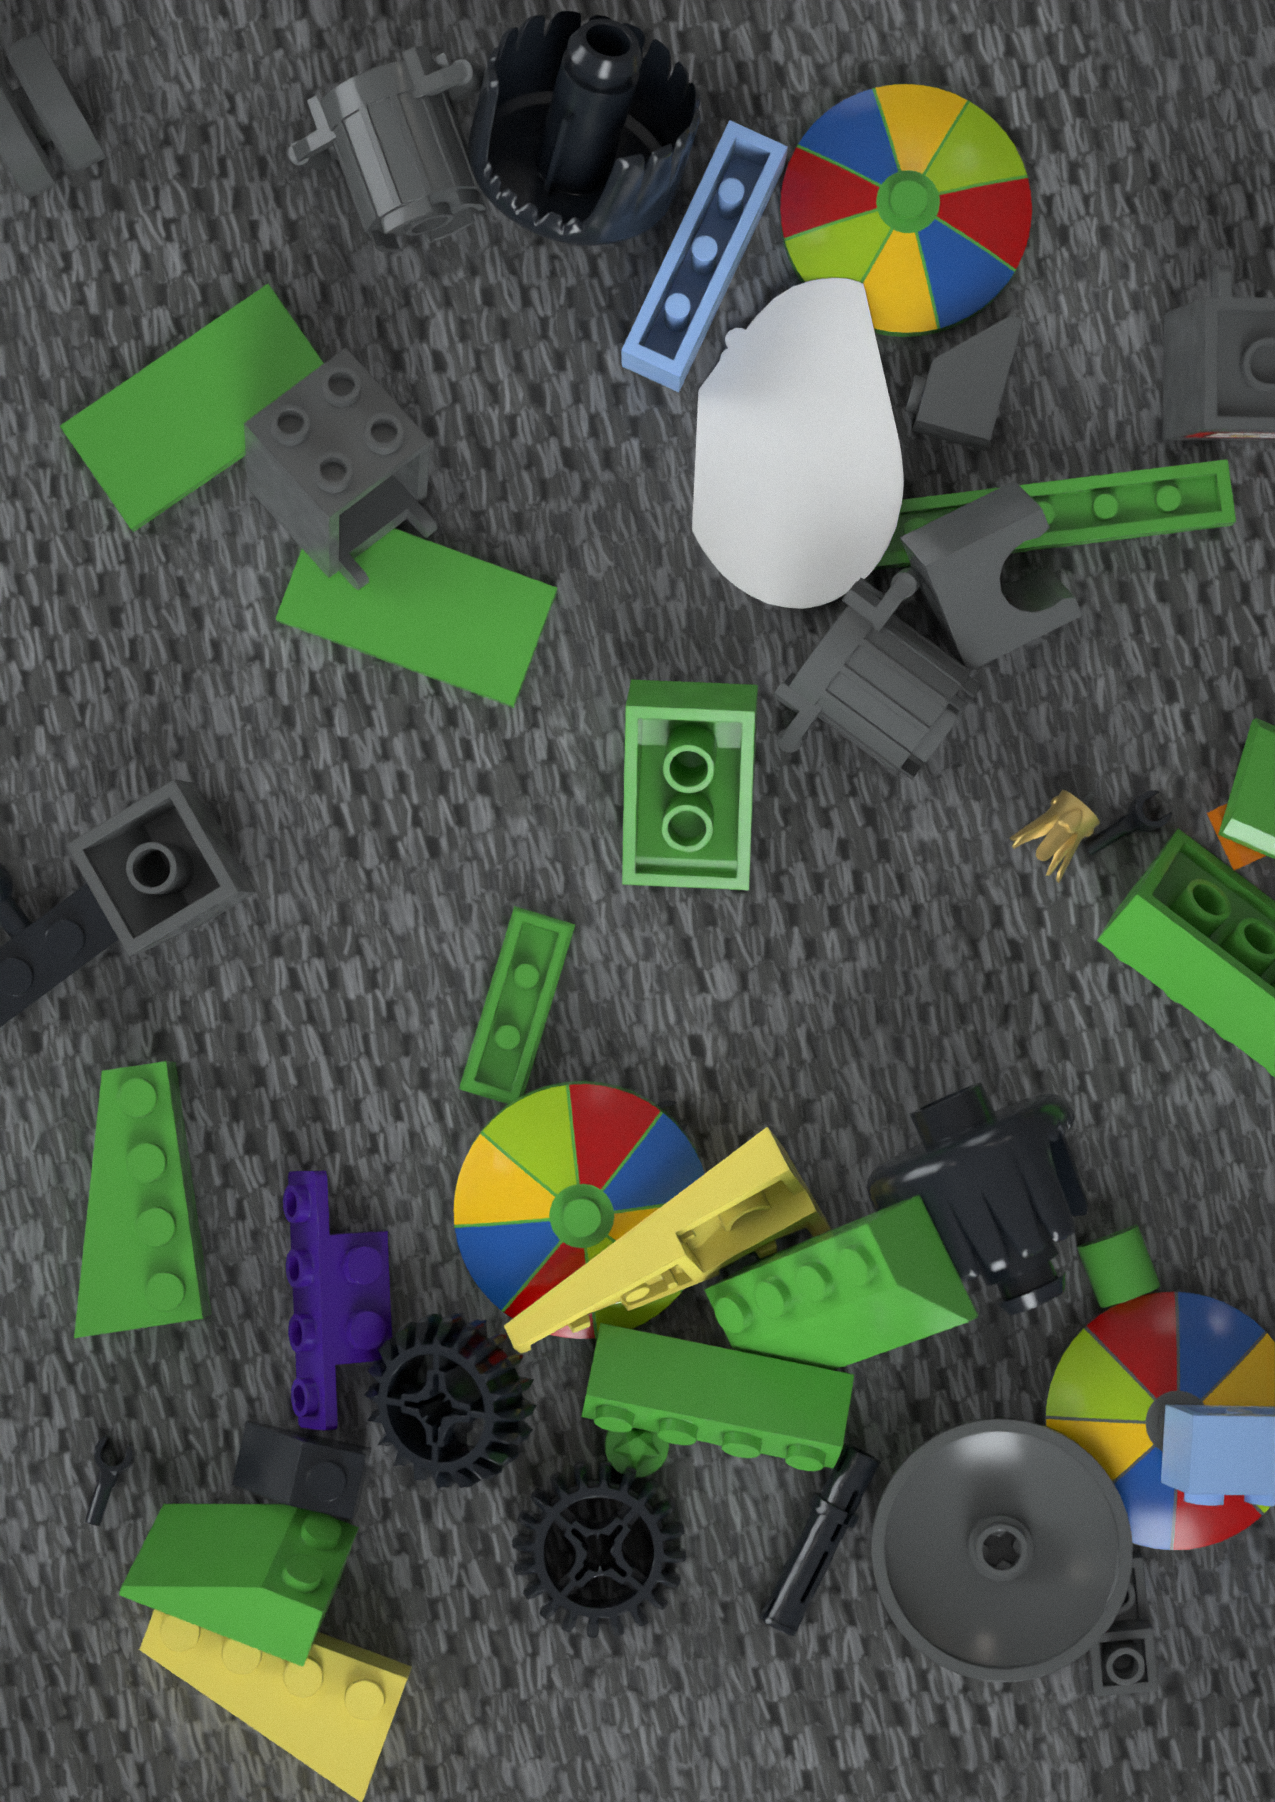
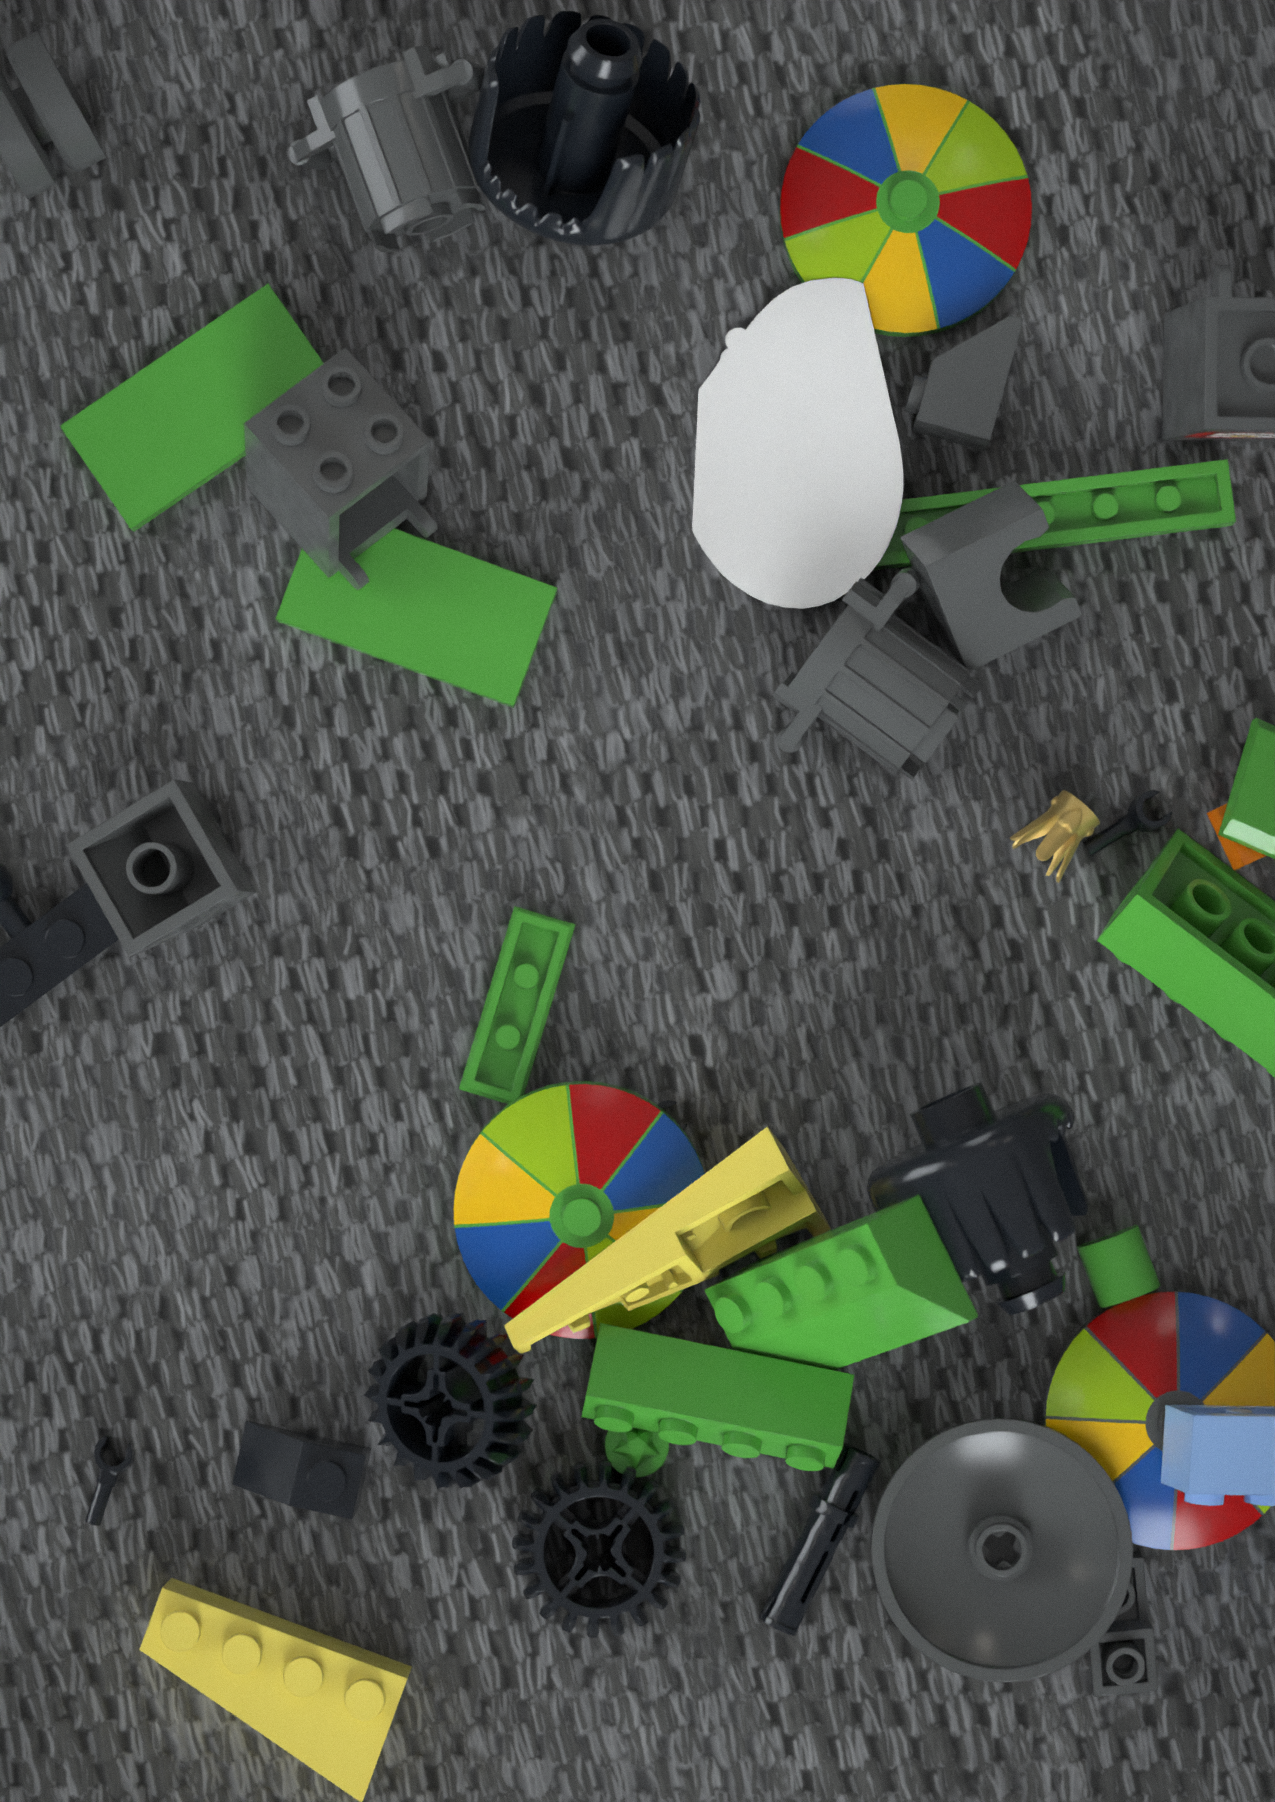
bright green wedge [74,1061,212,1338] -> none
bright green slope [119,1504,359,1667] -> none
dark purple bracket [283,1170,392,1431] -> none
light blue brick [621,120,788,392] -> none
bright green slope [622,679,758,890] -> none

